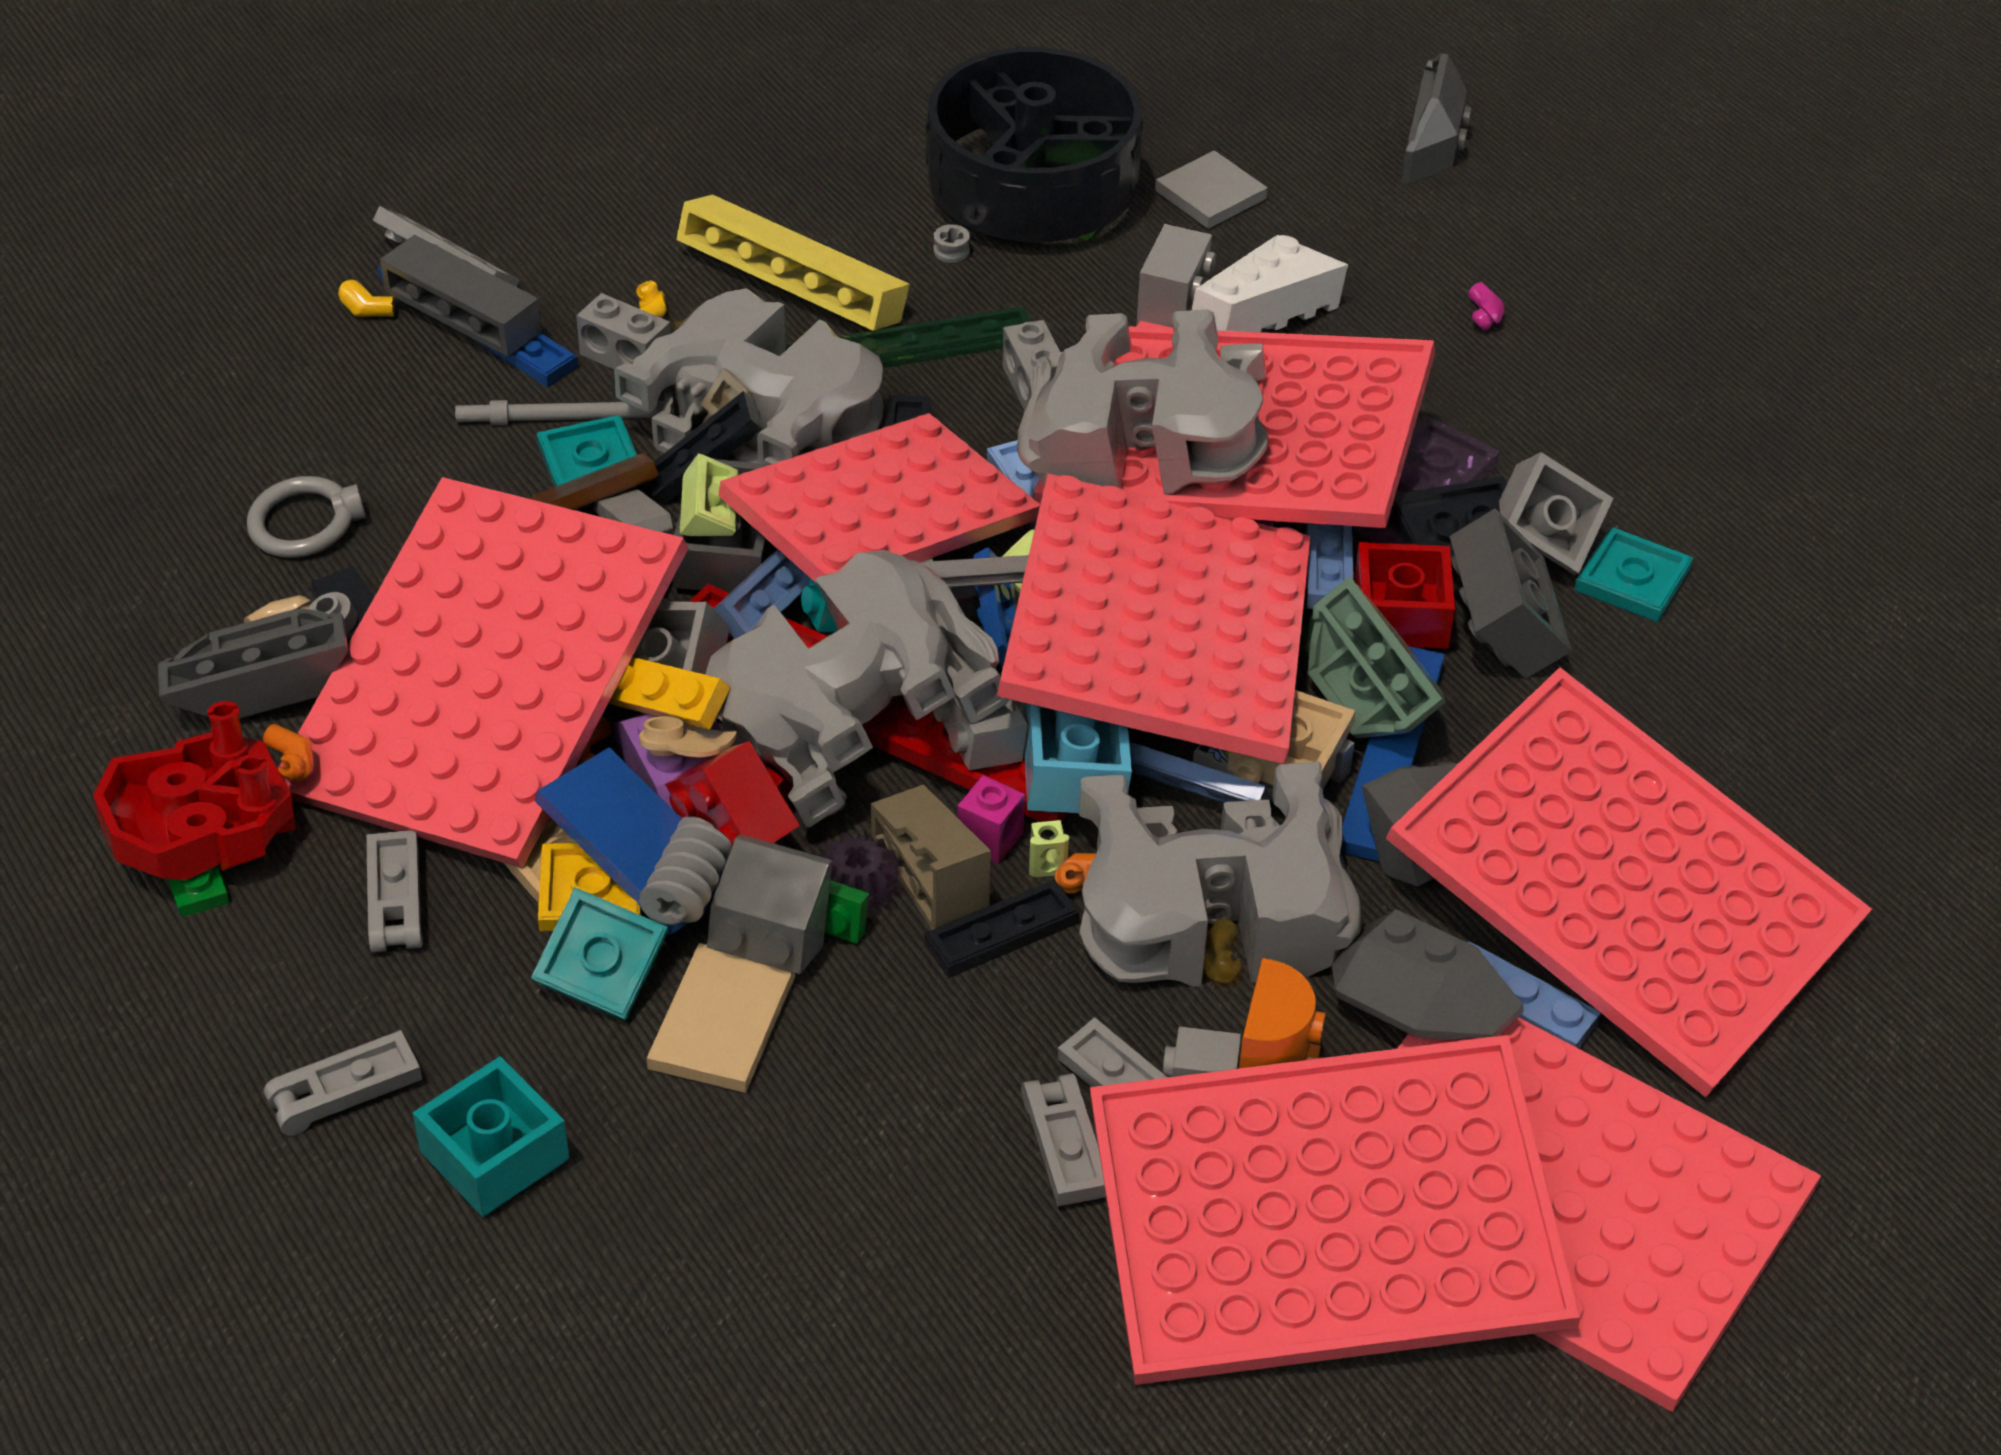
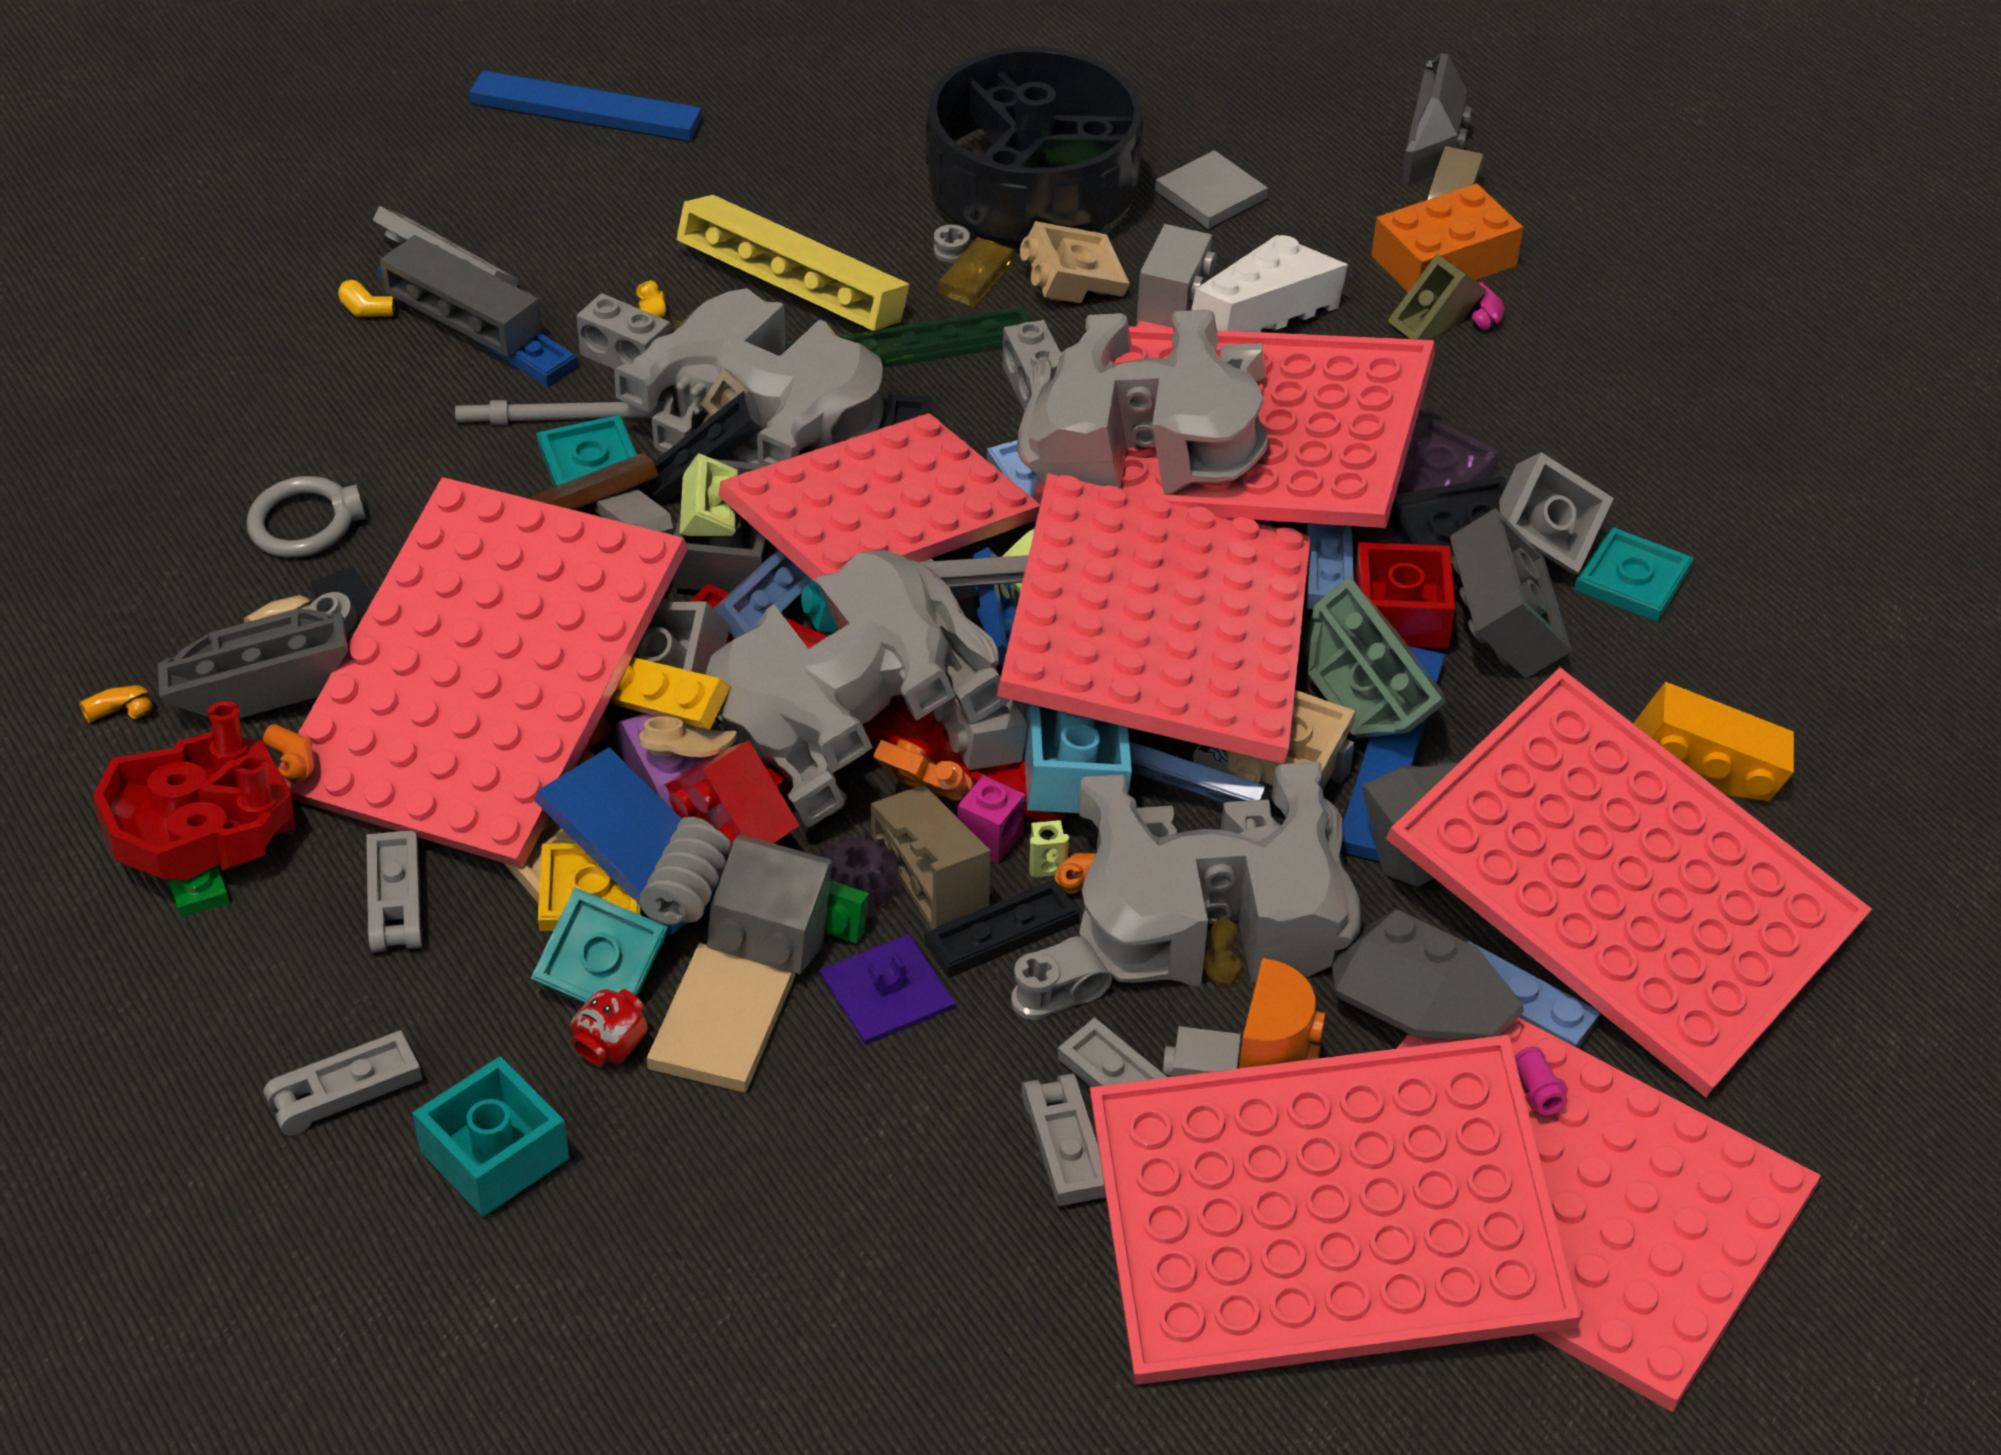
none -> light orange arm [79,685,153,723]
none -> blue tile [469,70,703,141]
none -> red head [570,989,648,1067]
none -> dark purple piece [819,934,956,1045]
none -> orange plate [873,739,975,803]
none -> clear yellow plate [939,237,1013,307]
none -> light grey piece [1011,936,1112,1020]
none -> tan plate [1020,221,1130,303]
none -> orange brick [1371,183,1523,292]
none -> olive slope [1387,254,1486,340]
none -> dark tan slope [1427,146,1484,200]
none -> dark pink pin [1514,1047,1568,1115]
none -> light orange wedge [1633,681,1794,801]

